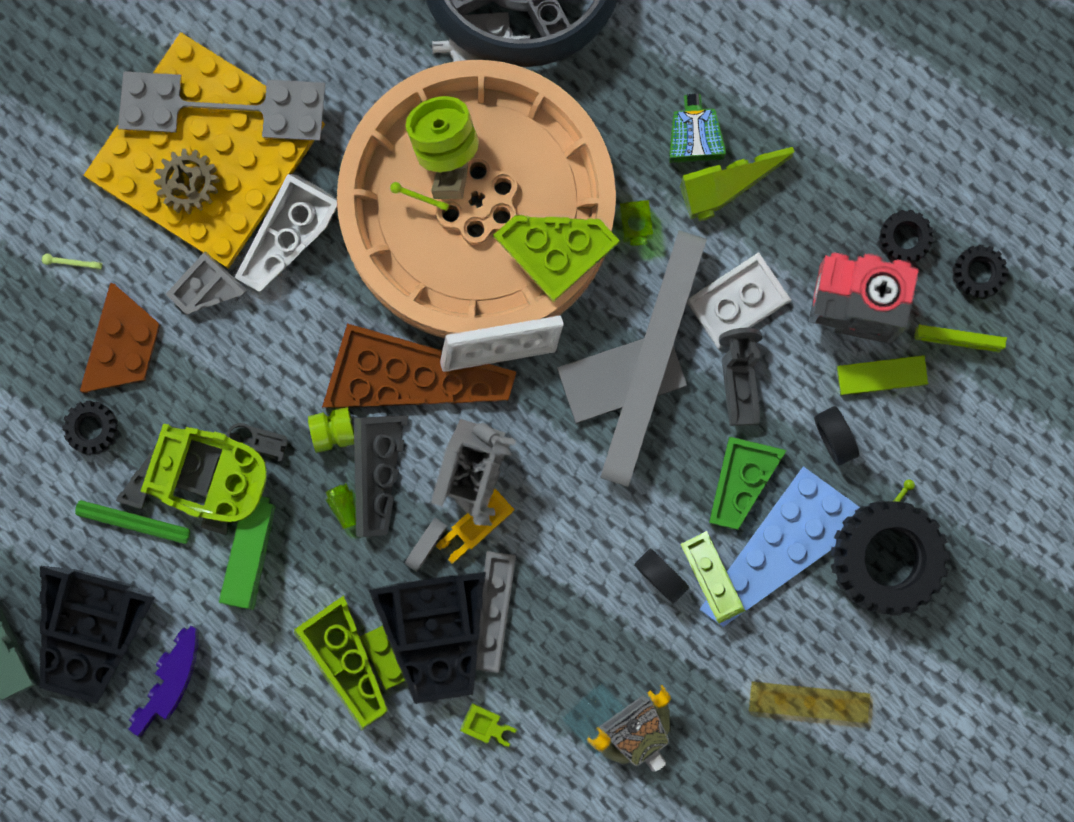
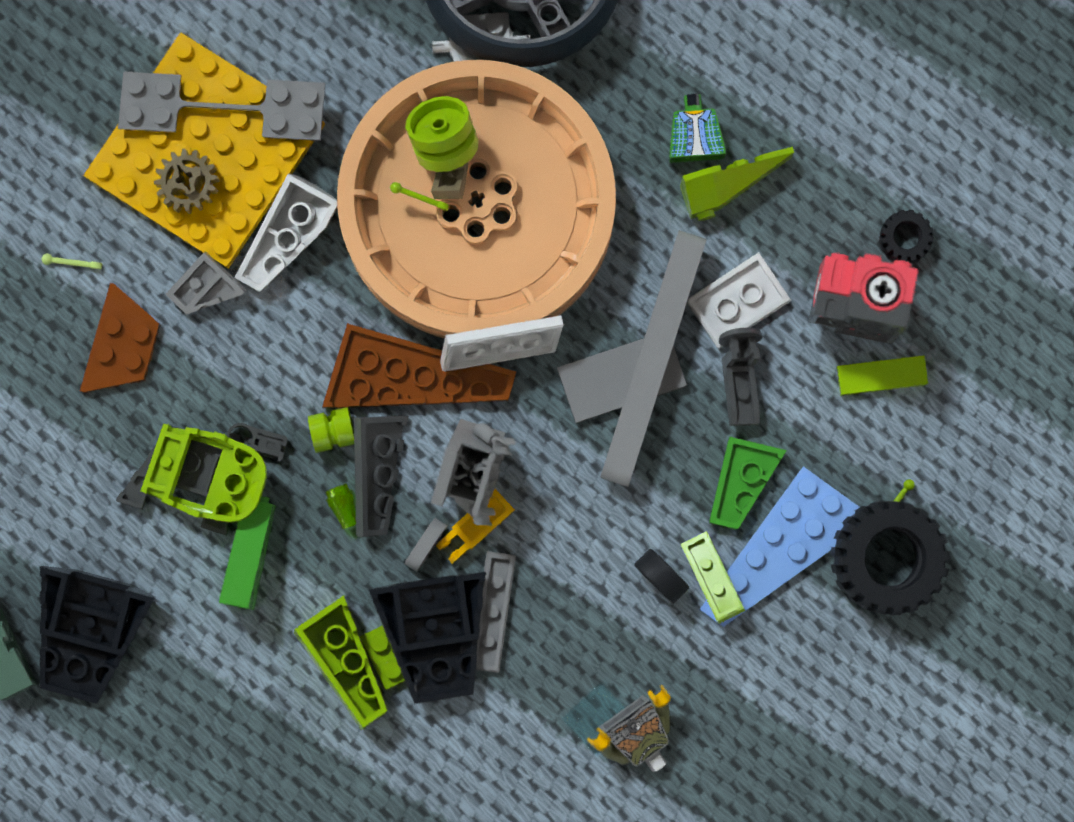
black tyre [62,400,119,455] -> none
bright green axle [75,500,190,544] -> none
dark purple slope [128,626,199,737] -> none
lime plate [460,703,517,747] -> none
lime plate [493,215,620,302] -> none
clear neon green brick [619,200,653,246] -> none
clear yellow tile [748,681,870,723] -> none
black tyre [814,406,859,466] -> none
lime tile [914,324,1007,352] -> none
black tyre [952,245,1008,300] -> none

